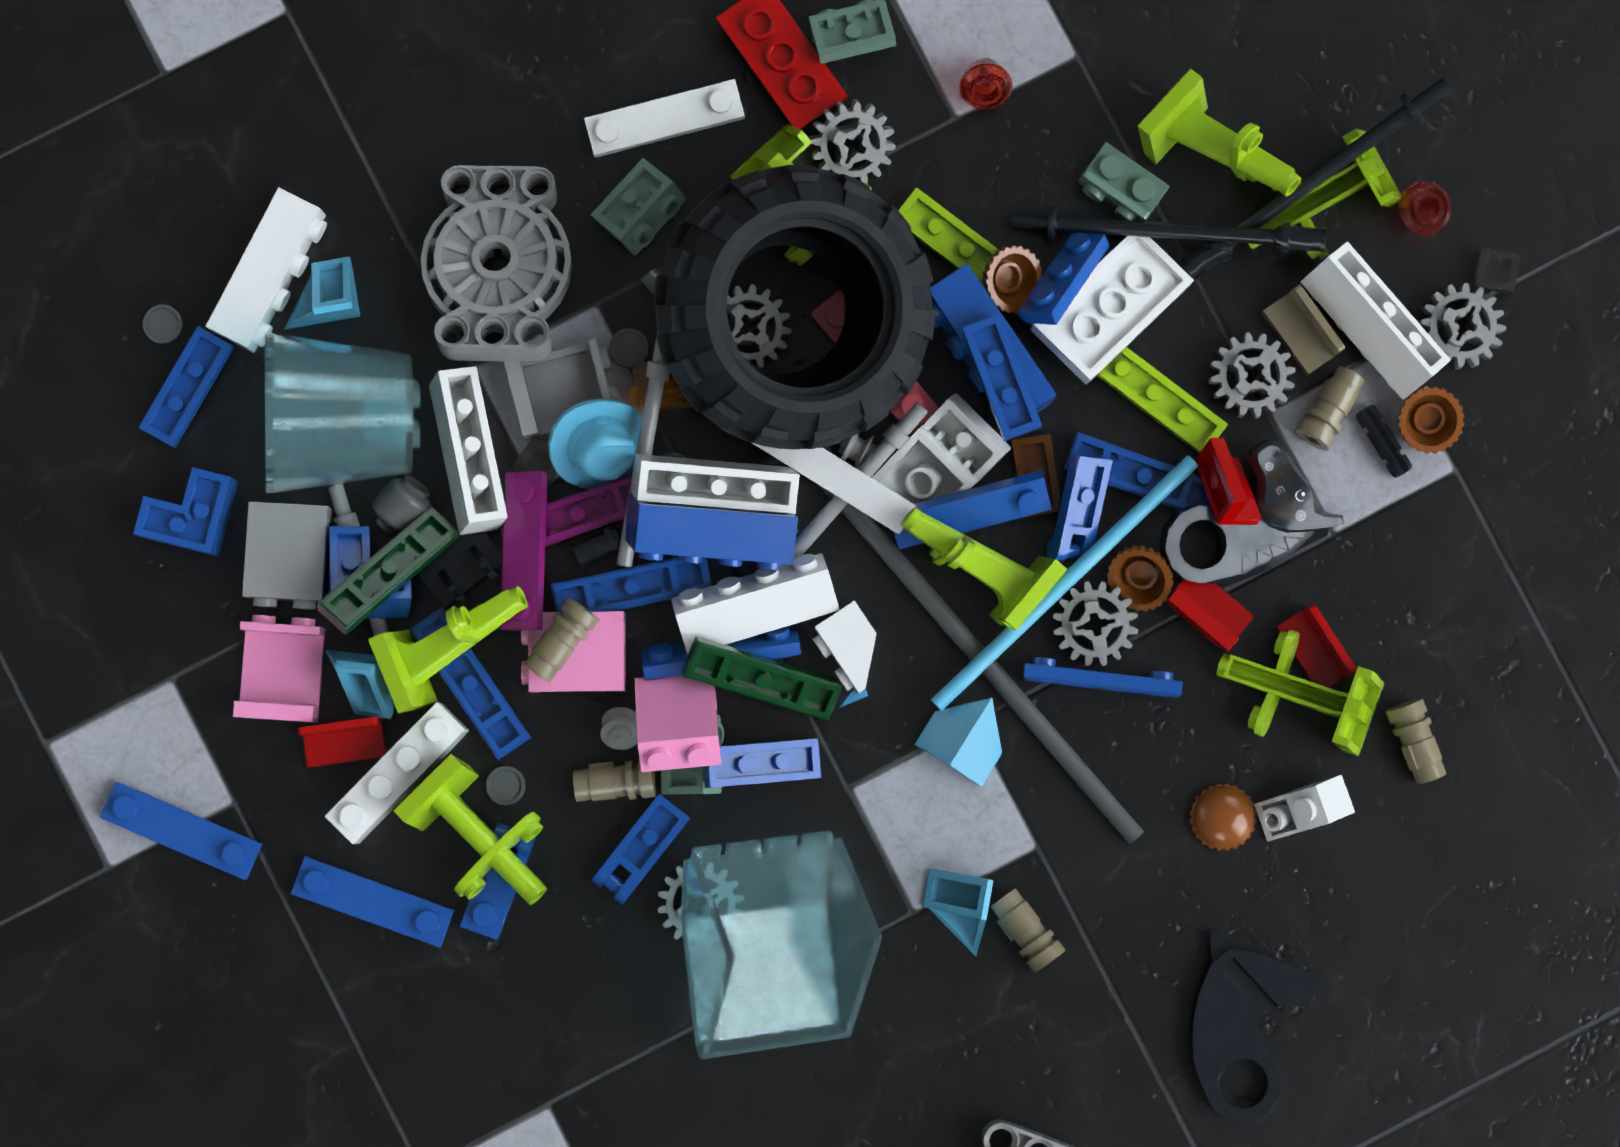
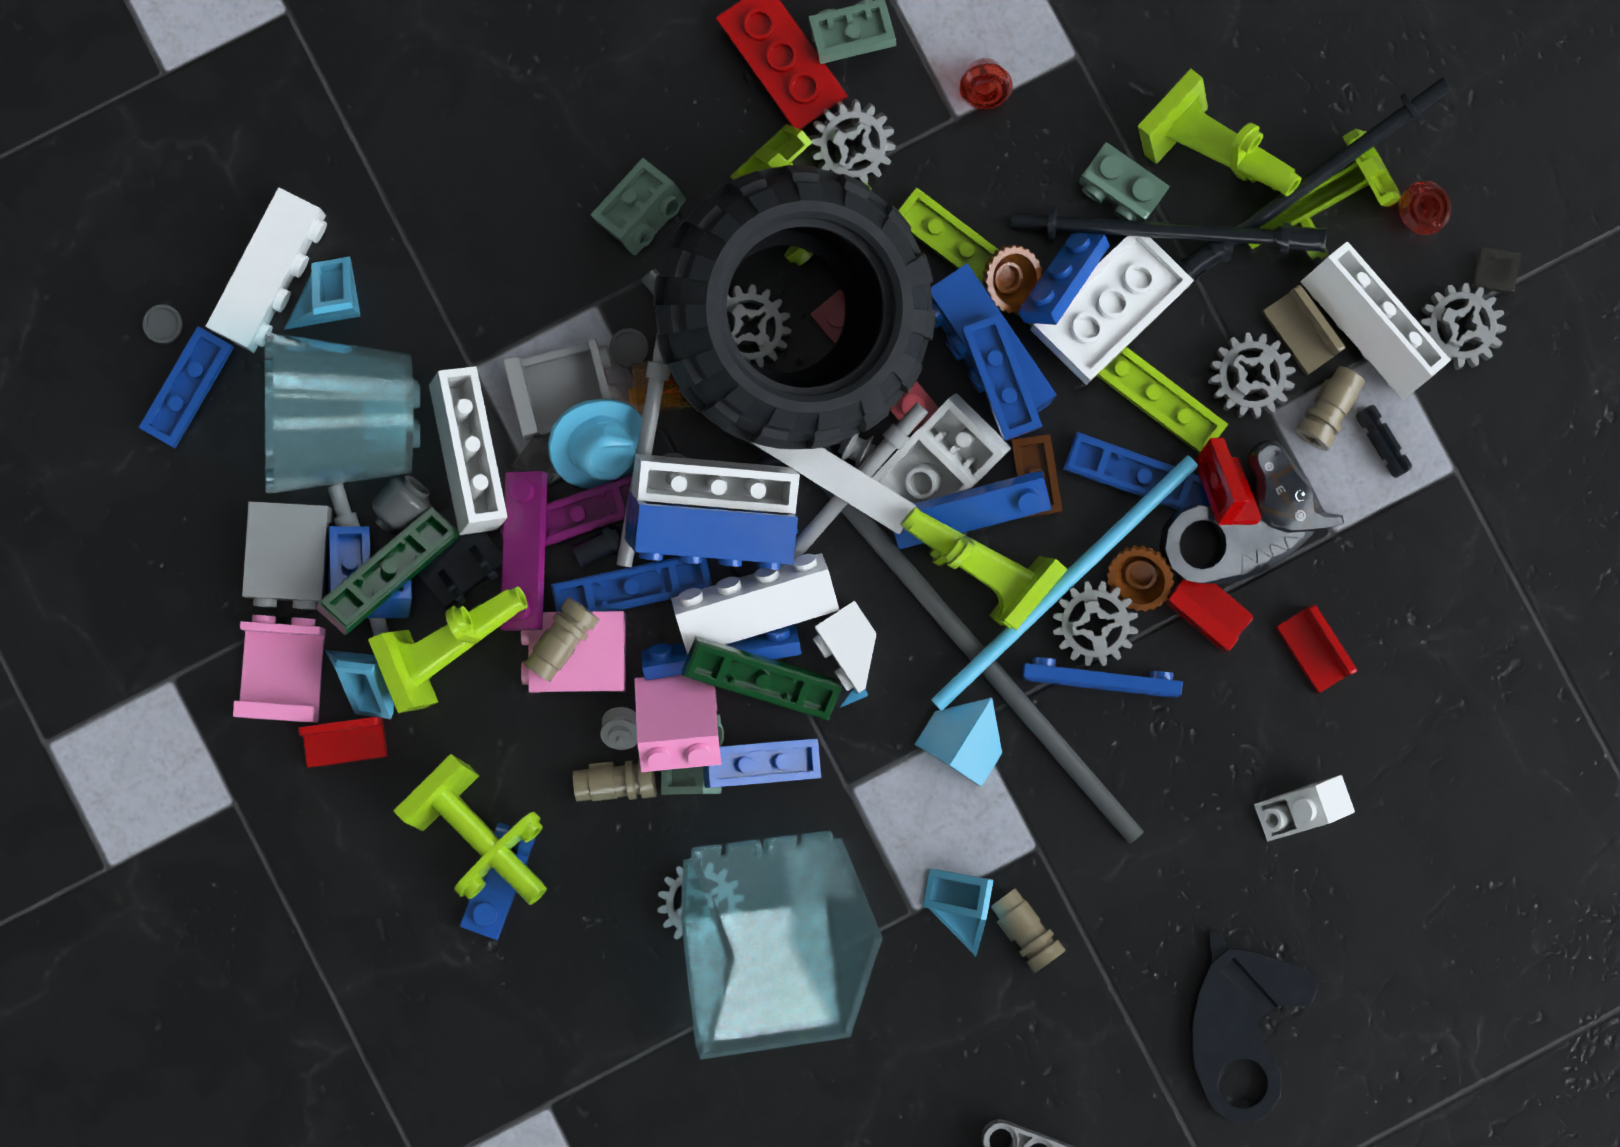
blue plate [100,781,263,880] -> none
blue panel [133,467,238,557] -> none
blue plate [291,856,455,948] -> none
white brick [324,702,470,844] -> none
blue plate [410,607,532,760] -> none
light grey piece [421,165,572,362] -> none
dark grey piece [486,766,526,805] -> none
white plate [584,79,745,158] -> none
blue plate [591,794,690,905] -> none
plate [1046,453,1113,563] -> none
dark orange hat [1189,783,1257,851] -> none
lime piece [1217,630,1384,757] -> none
dark tan axle [1385,698,1447,784] -> none
dark orange hat [1397,386,1465,454] -> none

